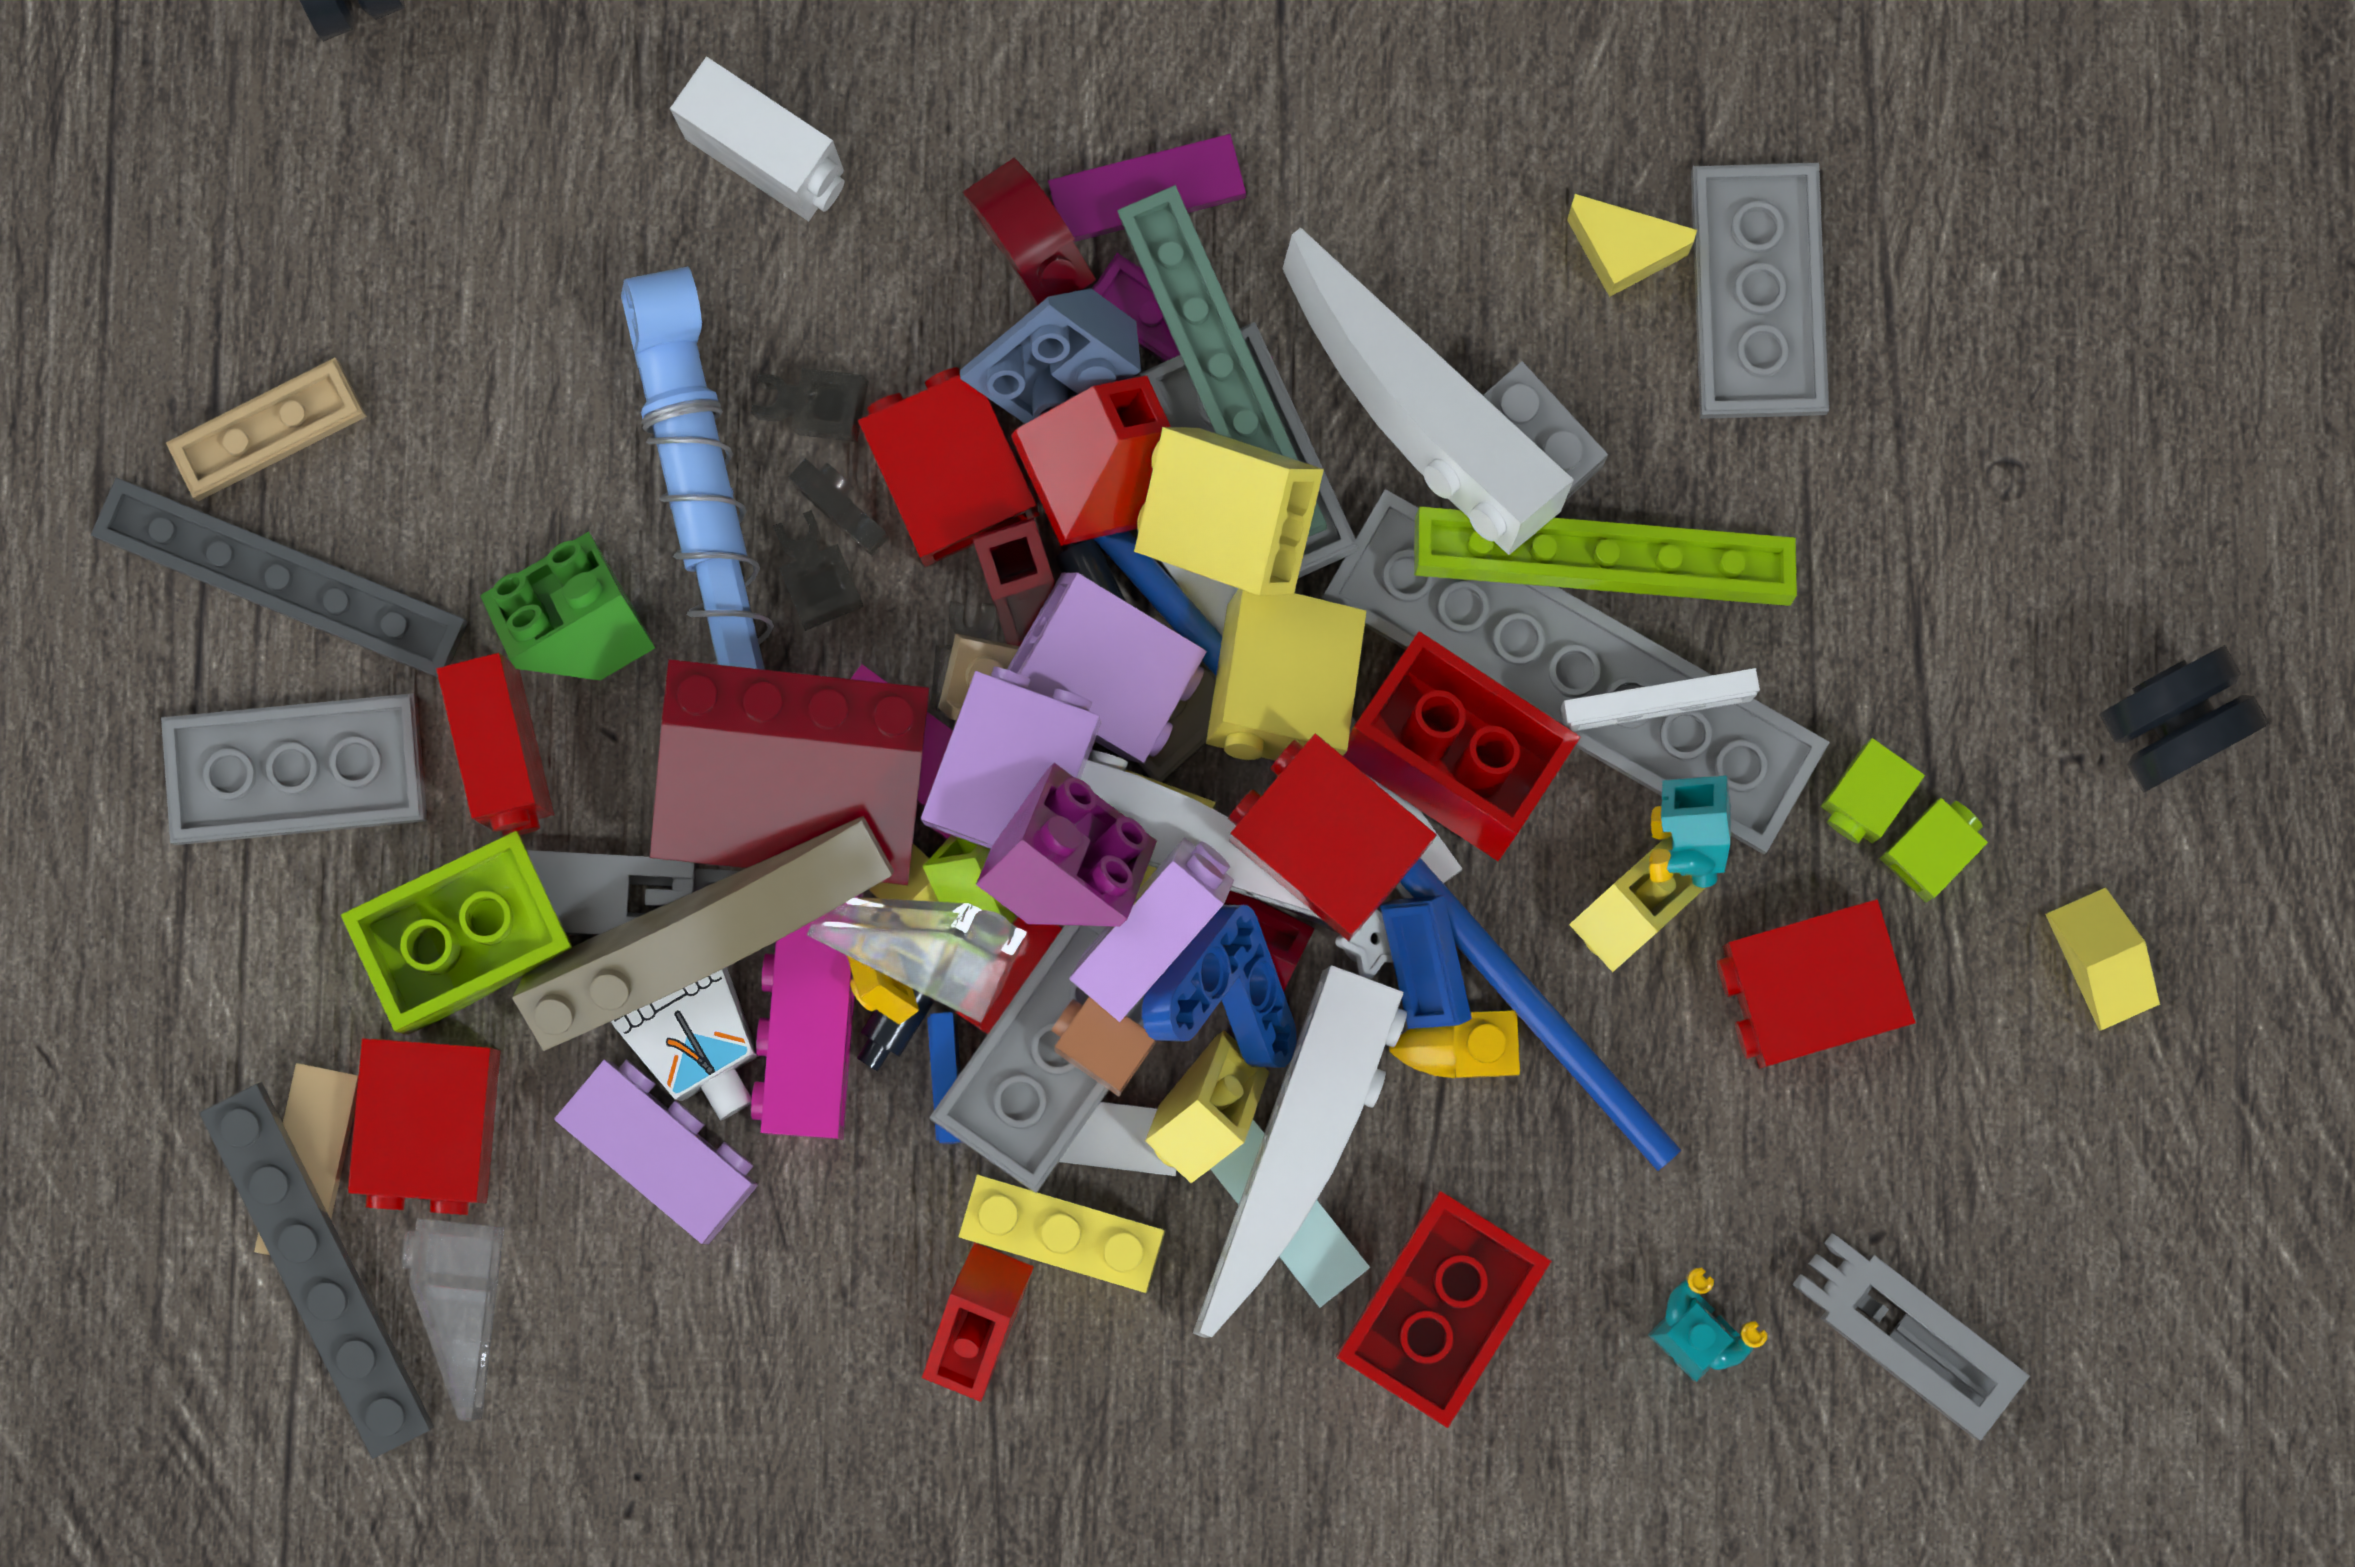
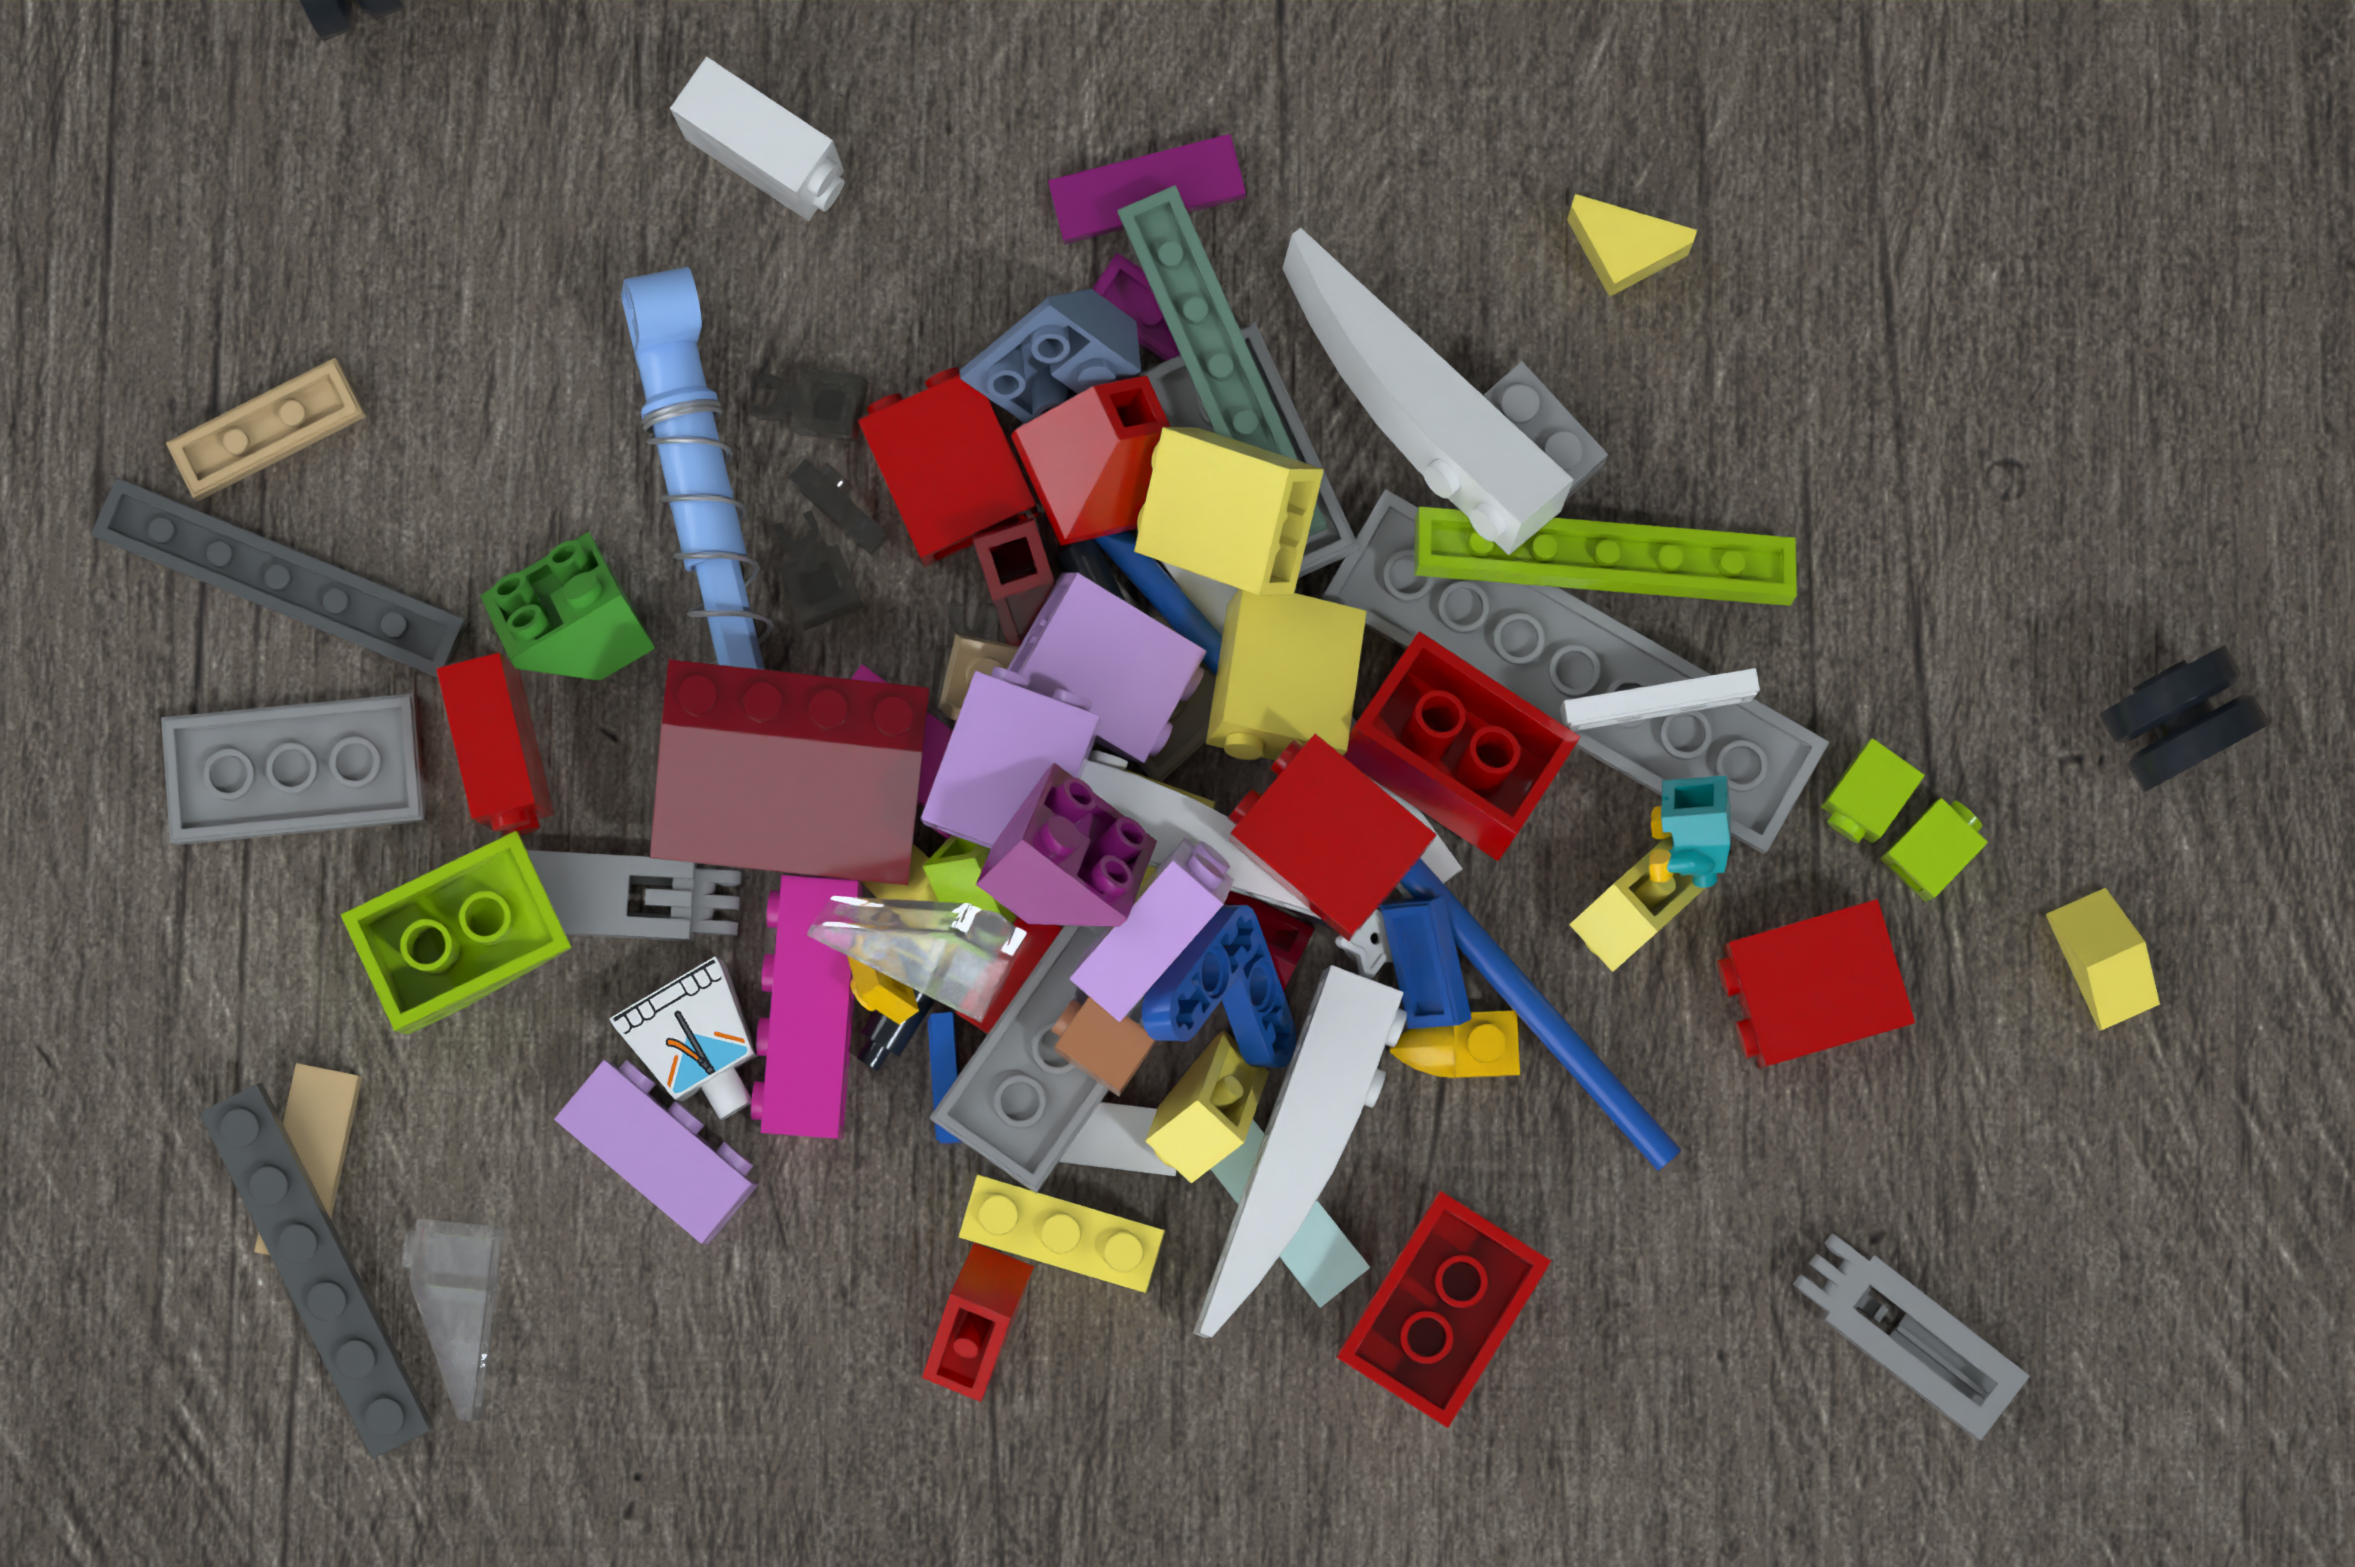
red brick [348,1038,501,1215] -> none
dark tan slope [512,816,894,1051] -> none
dark red brick [962,157,1096,306] -> none
teal piece [1648,1268,1768,1382] -> none
light grey tile [1691,163,1829,419] -> none

